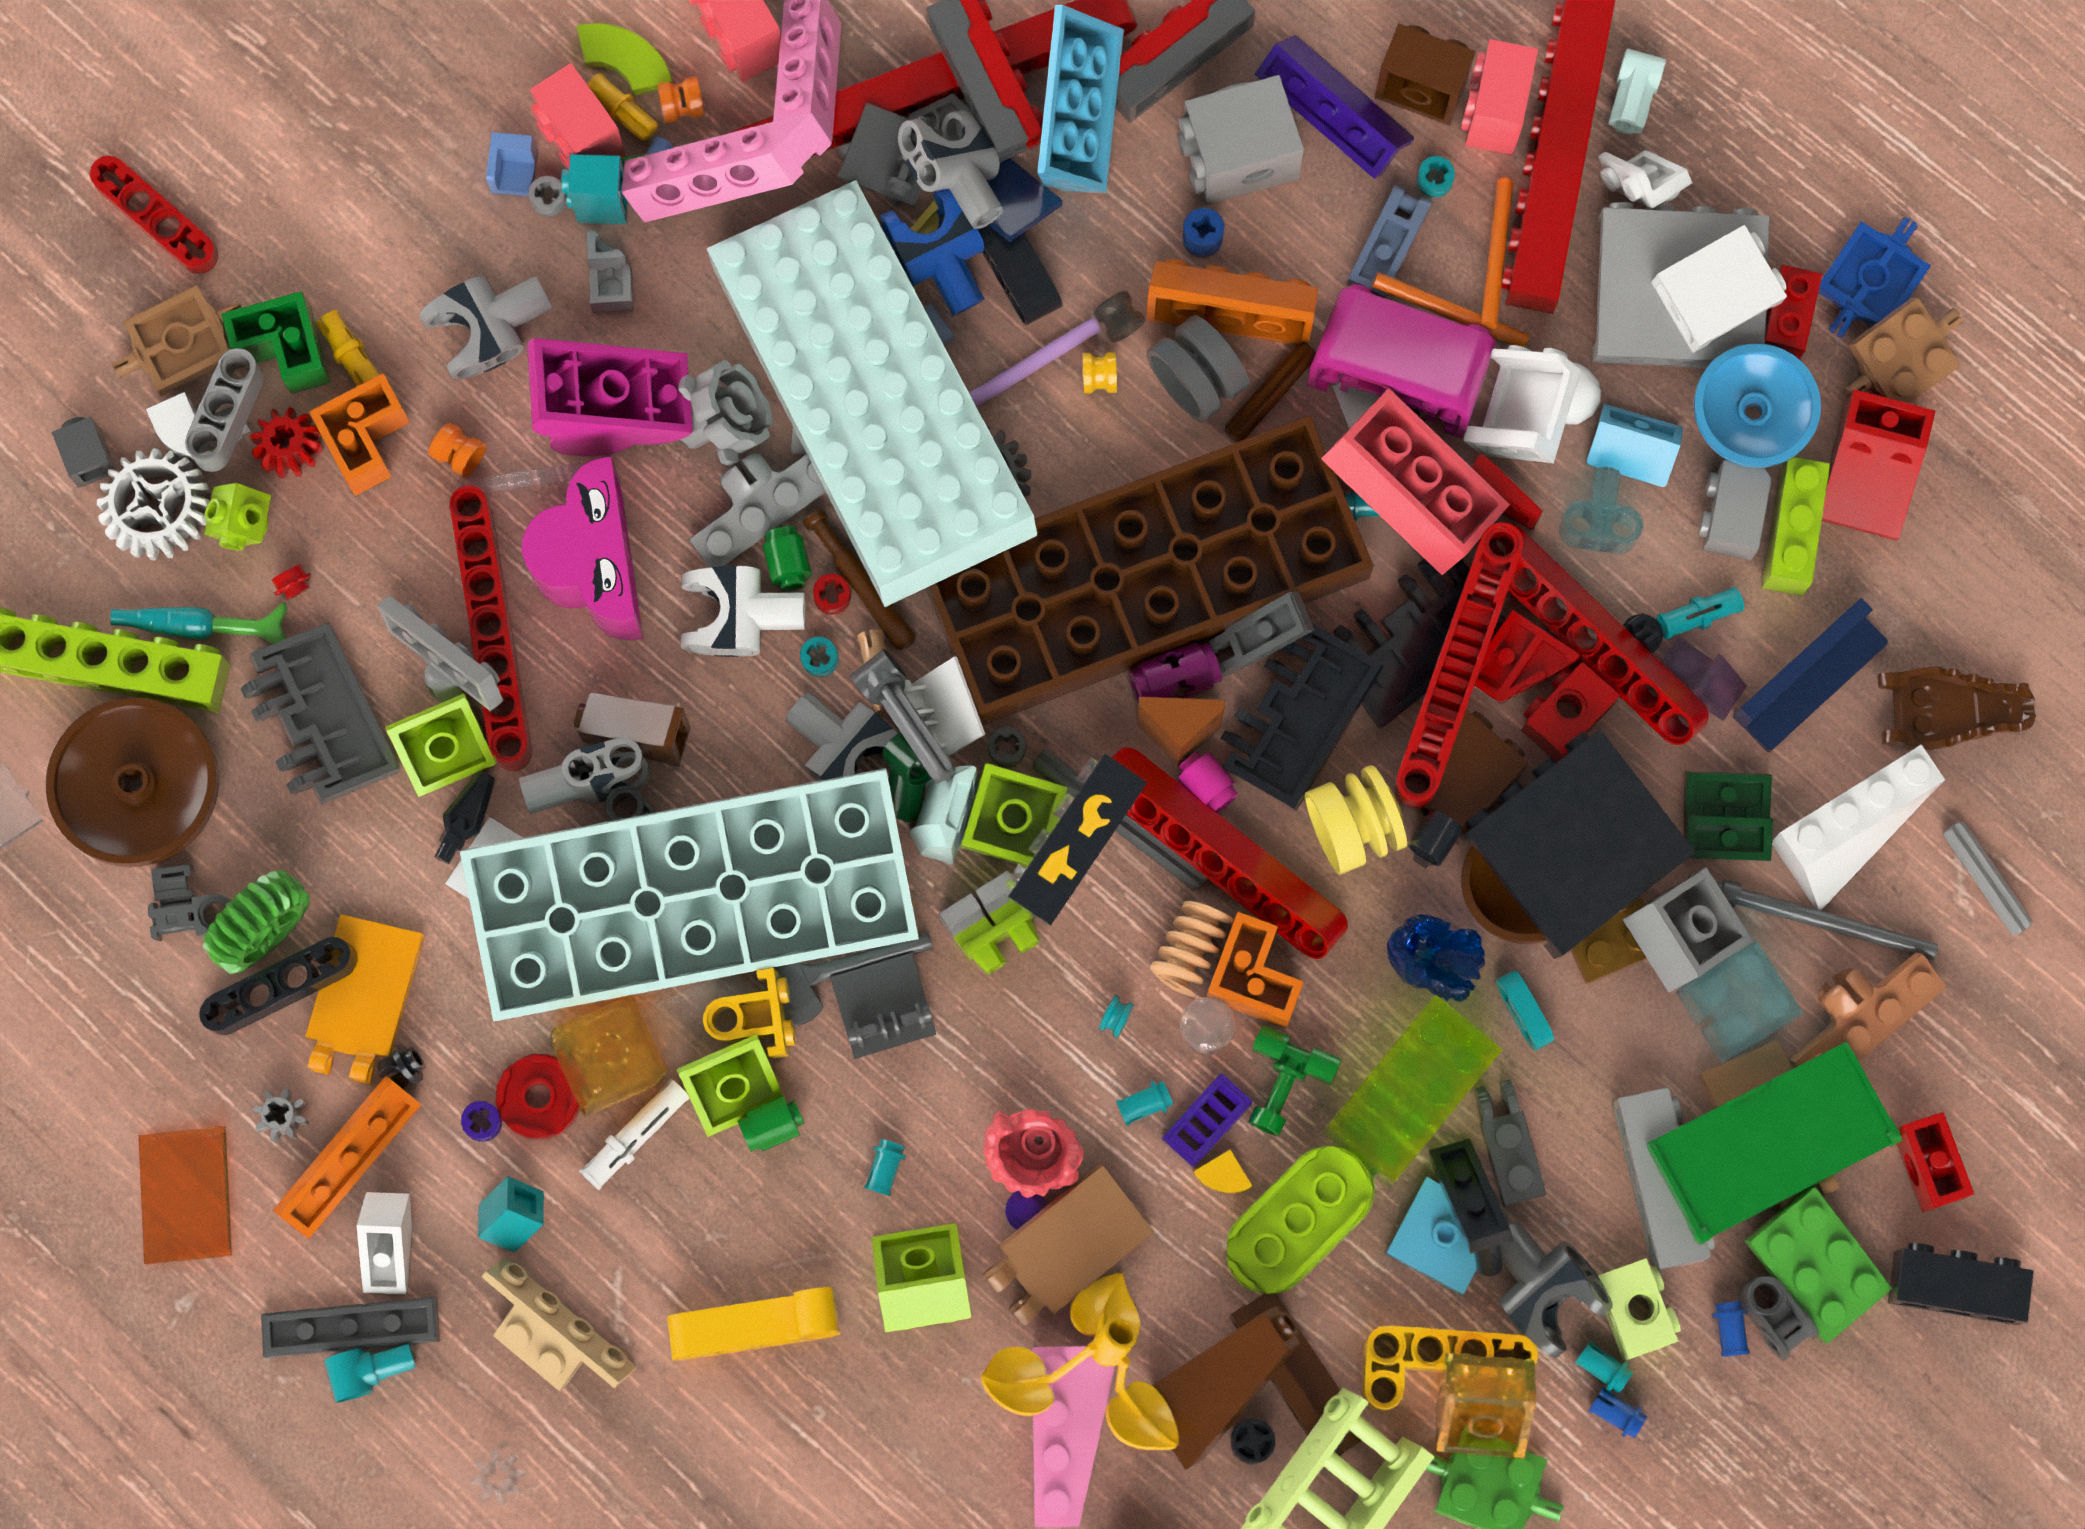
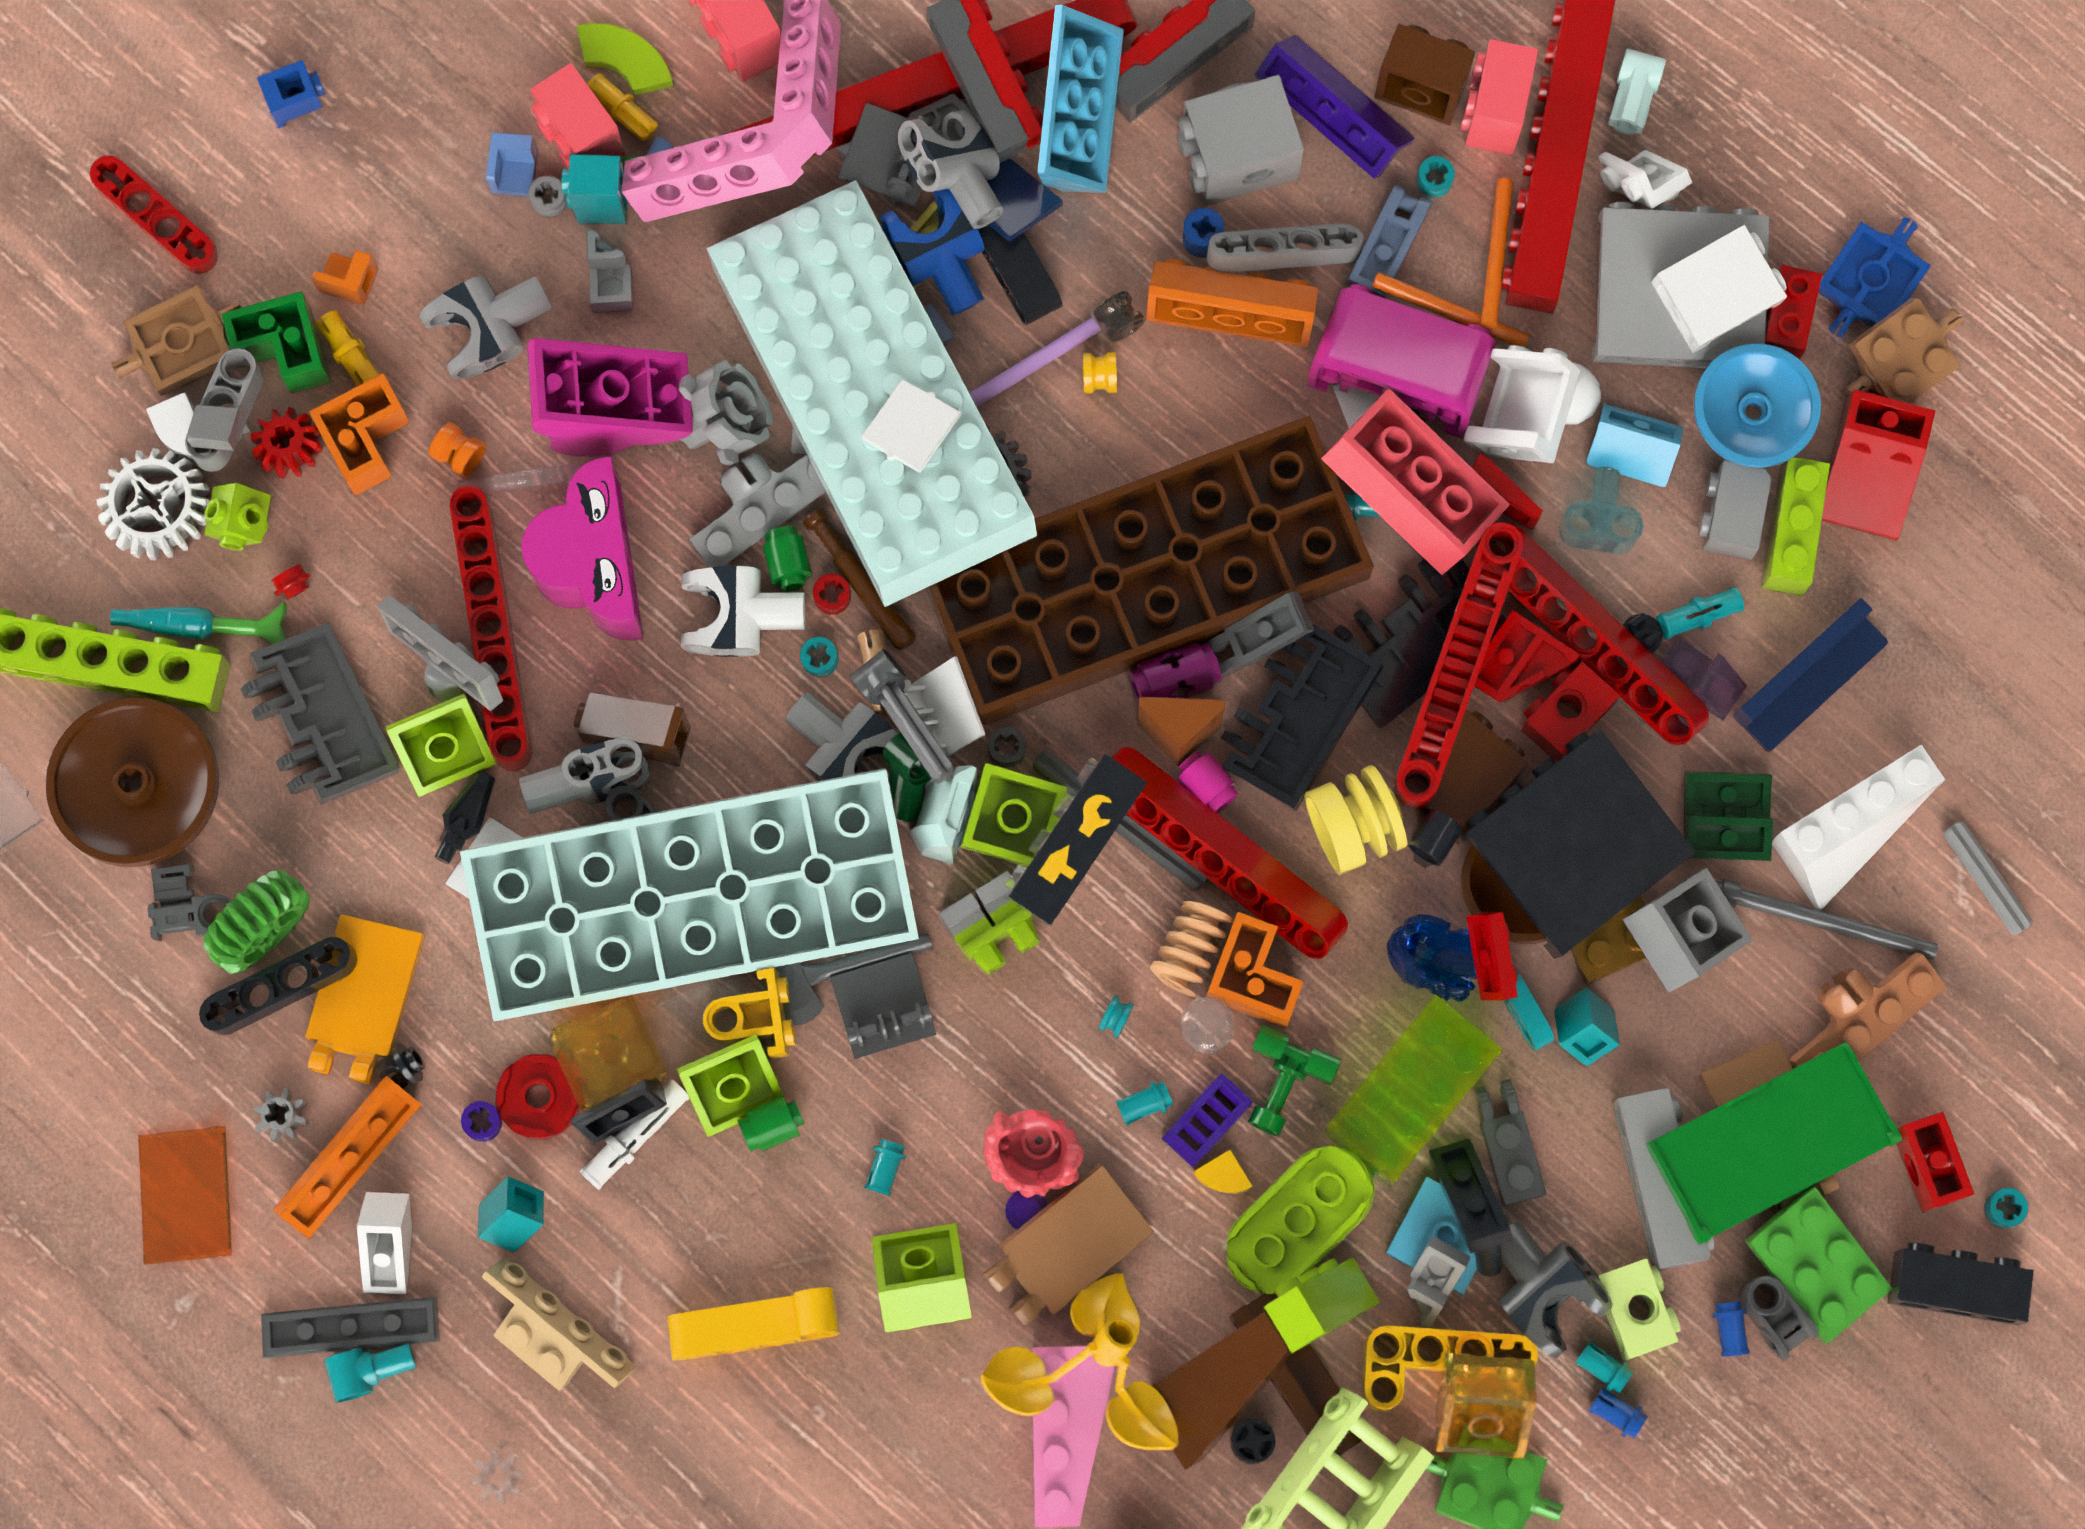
dark grey brick [52,416,117,488] -> none
orange wheel [657,76,705,123] -> none
dark grey wheel [1147,315,1250,422] -> none
reddish brown axle [1225,342,1316,442] -> none
clear light blue piece [1676,940,1804,1064] -> none
reddish brown animal [1877,666,2036,750] -> none
none -> light grey slope [187,405,240,451]
none -> blue brick [257,60,326,128]
none -> orange panel [311,250,378,305]
none -> black slope [571,1080,667,1144]
none -> white piece [861,379,961,473]
none -> light grey beam [1206,223,1364,272]
none -> lime brick [1264,1257,1380,1353]
none -> light grey slope [1407,1235,1471,1328]
none -> red plate [1466,912,1518,1001]
none -> teal panel [1554,987,1620,1066]
none -> teal bush [1985,1188,2028,1228]

